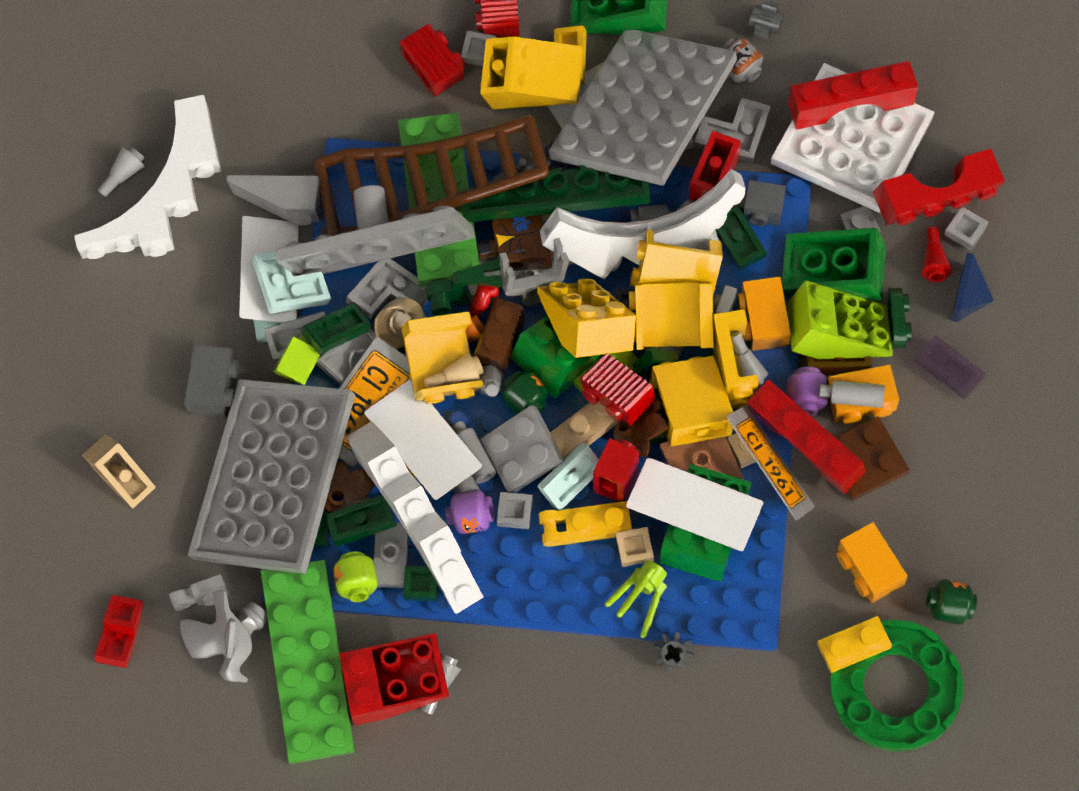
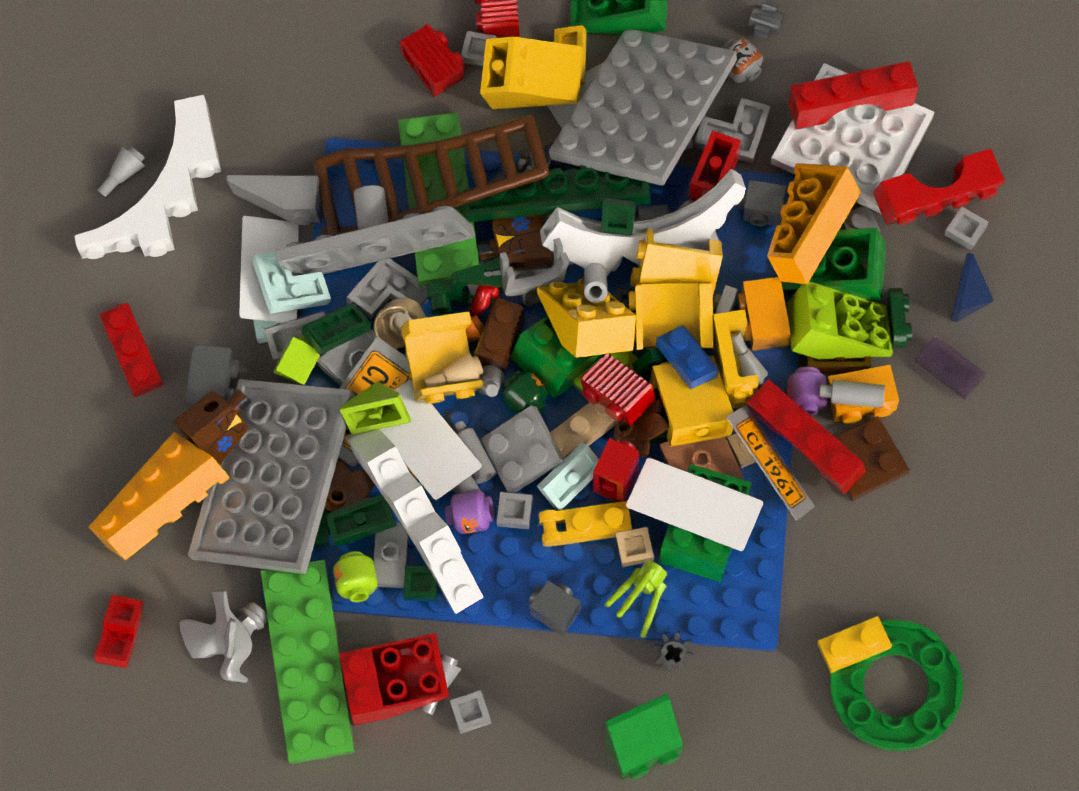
tan slope [82,434,156,509] -> none
light grey plate [169,574,229,611] -> none
dark green plate [715,205,767,271] -> none
light orange brick [836,522,908,604] -> none
red cone [921,227,953,283] -> none
dark green head [926,579,977,625] -> none
none -> light orange wedge [88,432,230,560]
none -> red plate [99,302,164,398]
none -> reddish brown torso [173,389,251,465]
none -> lime slope [340,382,411,435]
none -> light grey plate [450,690,492,734]
none -> dark grey brick [528,581,581,636]
none -> light grey cylinder [584,263,608,303]
none -> dark green plate [601,198,636,235]
none -> green slope [605,693,683,780]
none -> blue plate [656,325,719,389]
none -> light orange wedge [767,163,861,284]

